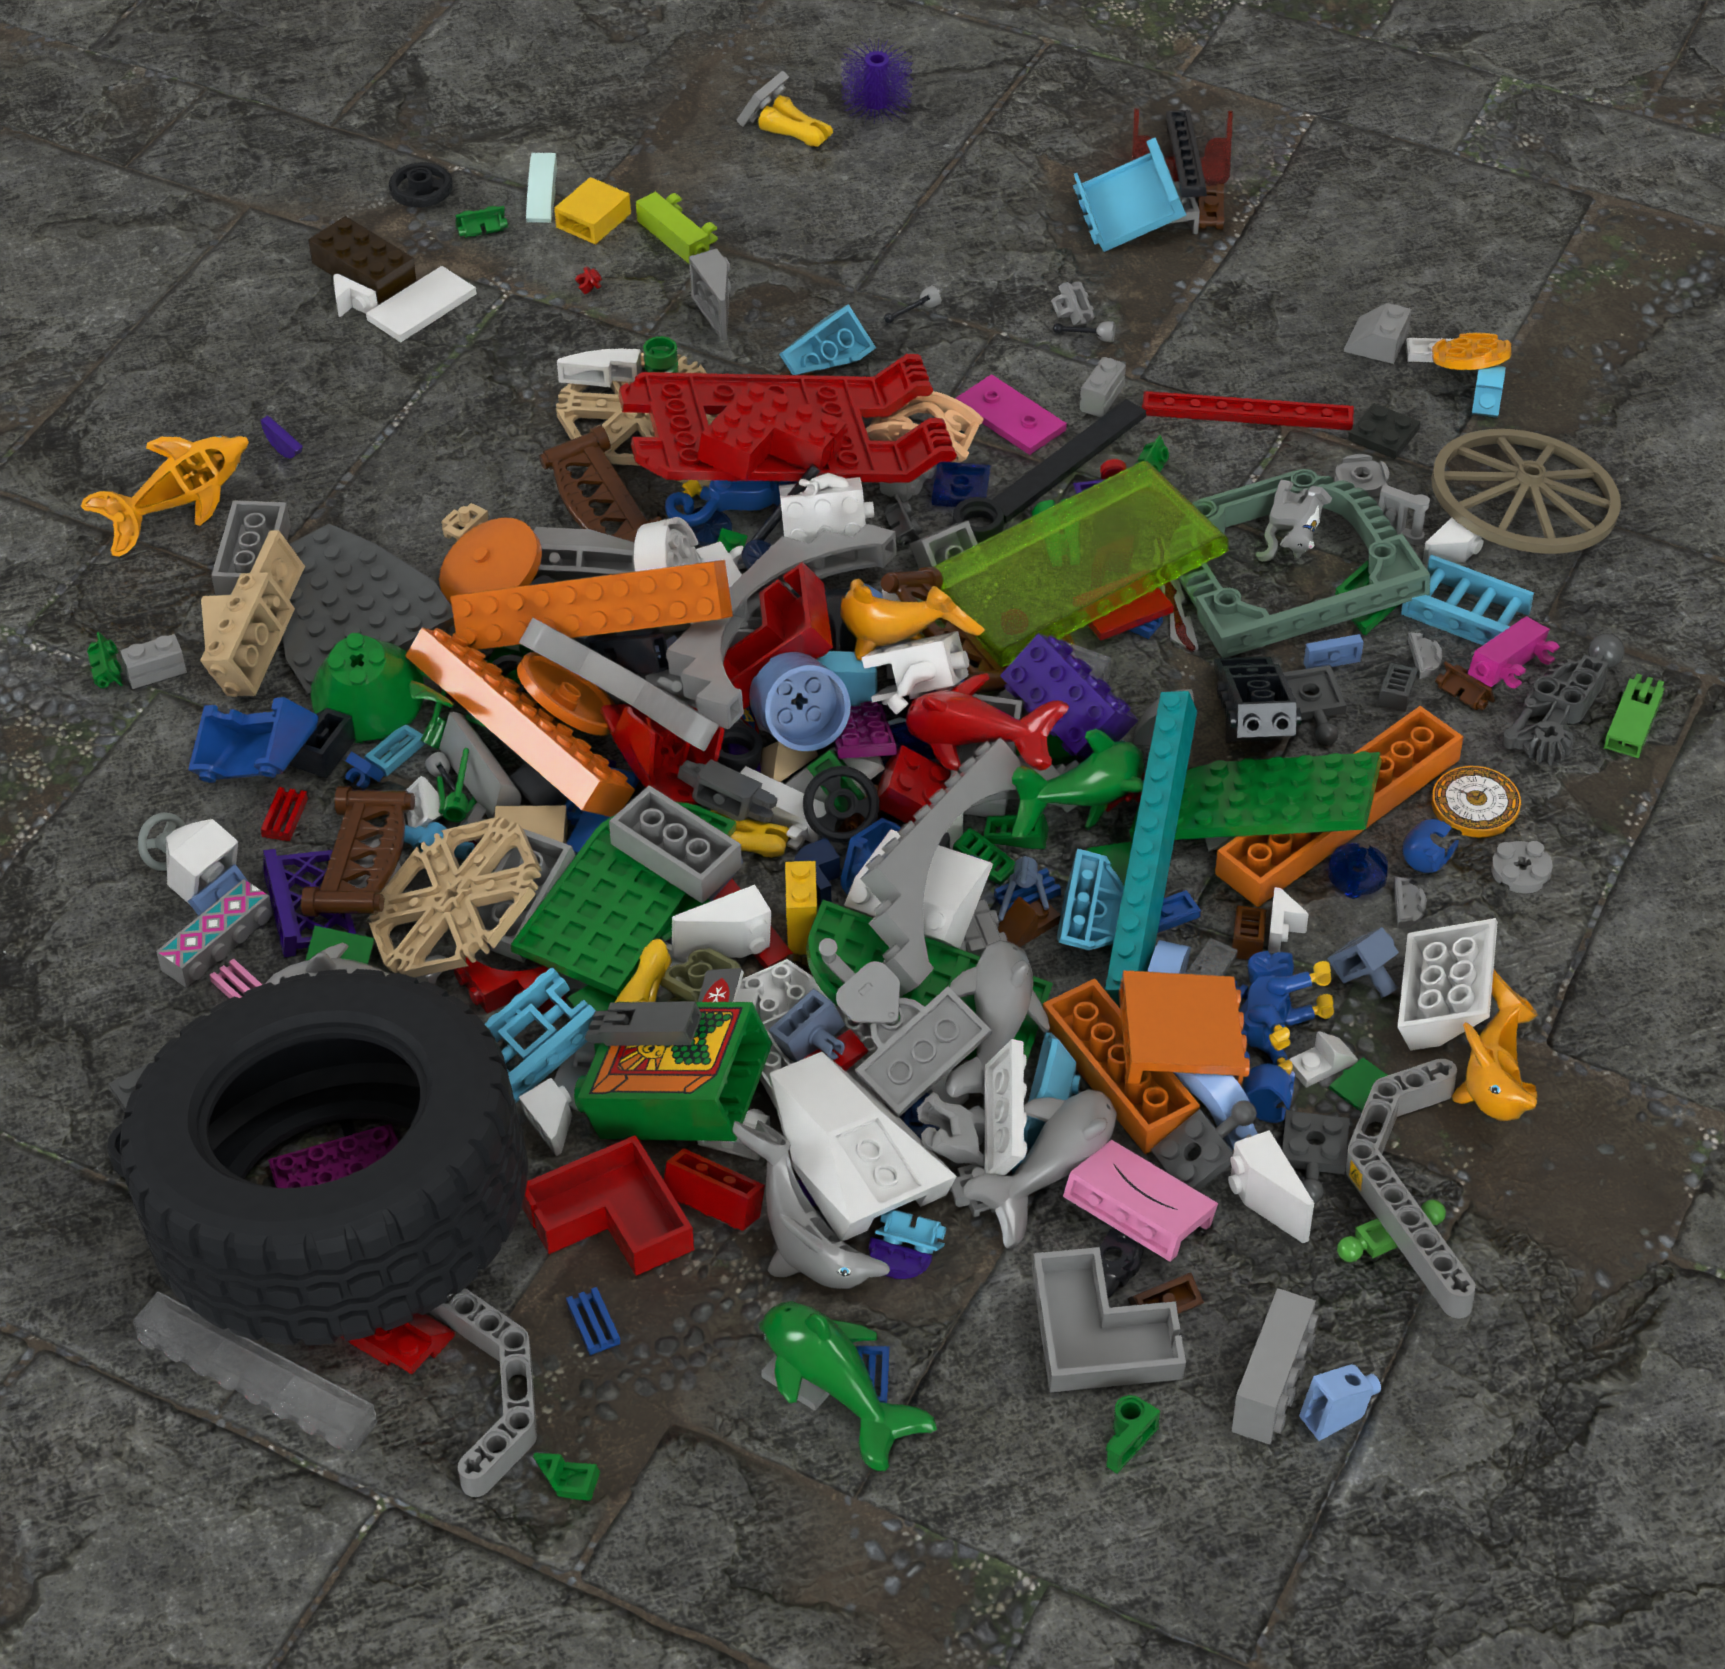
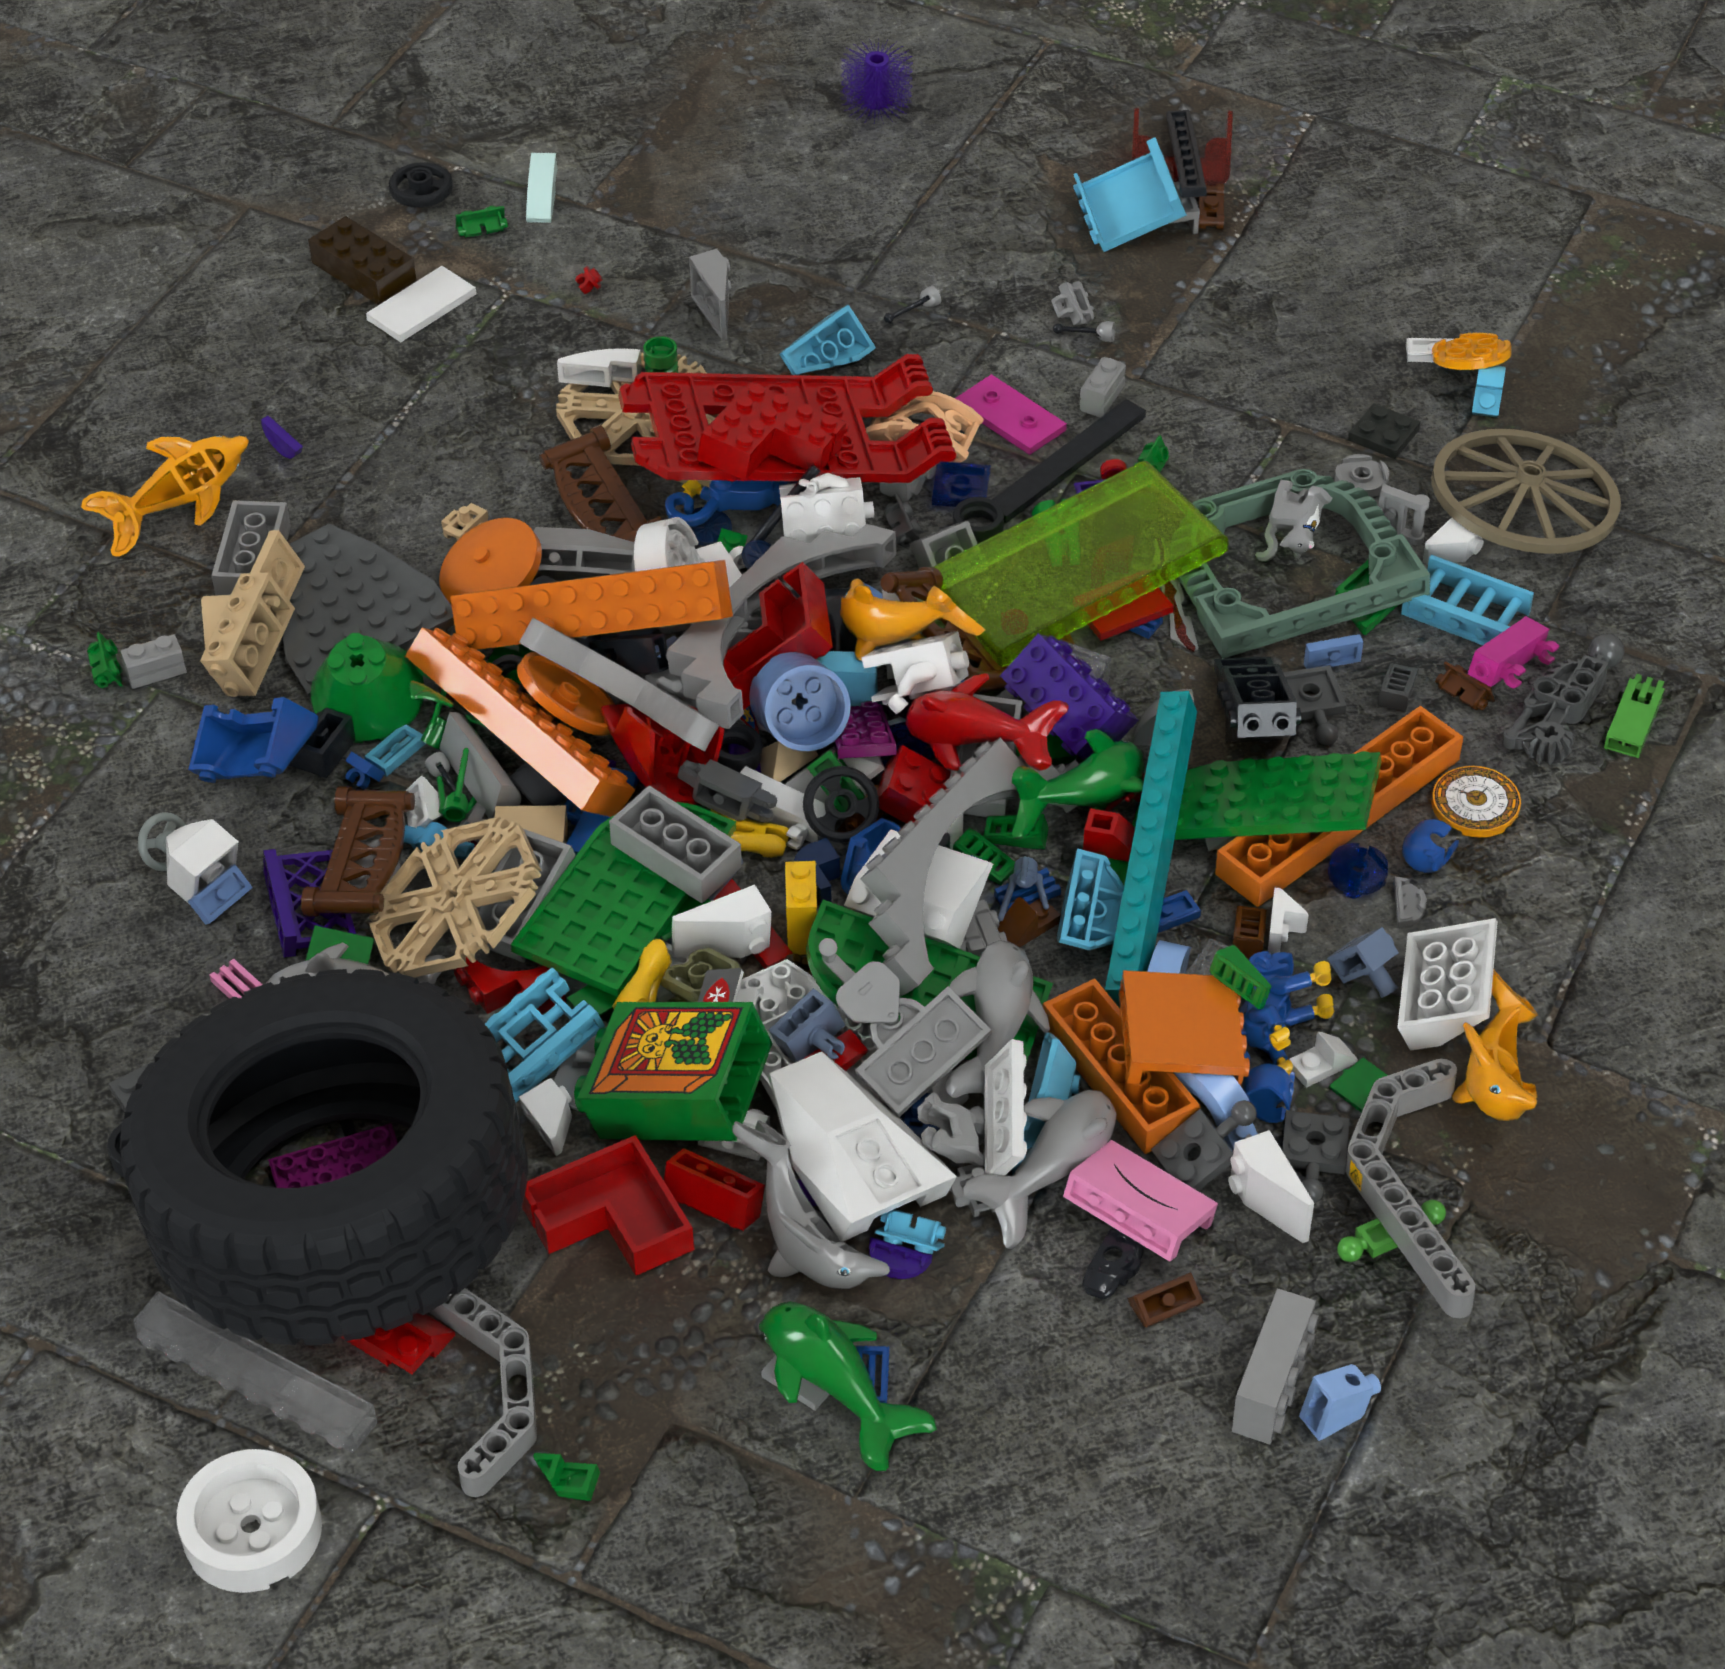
light grey brick [156,879,273,988] -> none
red tile [261,787,308,841] -> none
white slope [333,273,378,317] -> none
yellow brick [554,177,631,245] -> none
blue tile [566,1287,621,1355] -> none
dark grey hinge [585,1001,702,1046] -> none
lime brick [636,192,718,264] -> none
light grey plate [736,70,789,127] -> none
yellow piece [758,95,833,147] -> none
light grey piece [1032,1247,1186,1392] -> none
green plate [1106,1395,1160,1474] -> none
red tile [1142,391,1354,430] -> none
light grey slope [1344,303,1411,364] -> none
light grey tile [1408,632,1442,679] -> none
light grey plate [1491,841,1553,894] -> none
none -> white brick [176,1449,322,1593]
none -> red slope [1083,808,1135,862]
none -> green slope [1209,945,1272,1009]

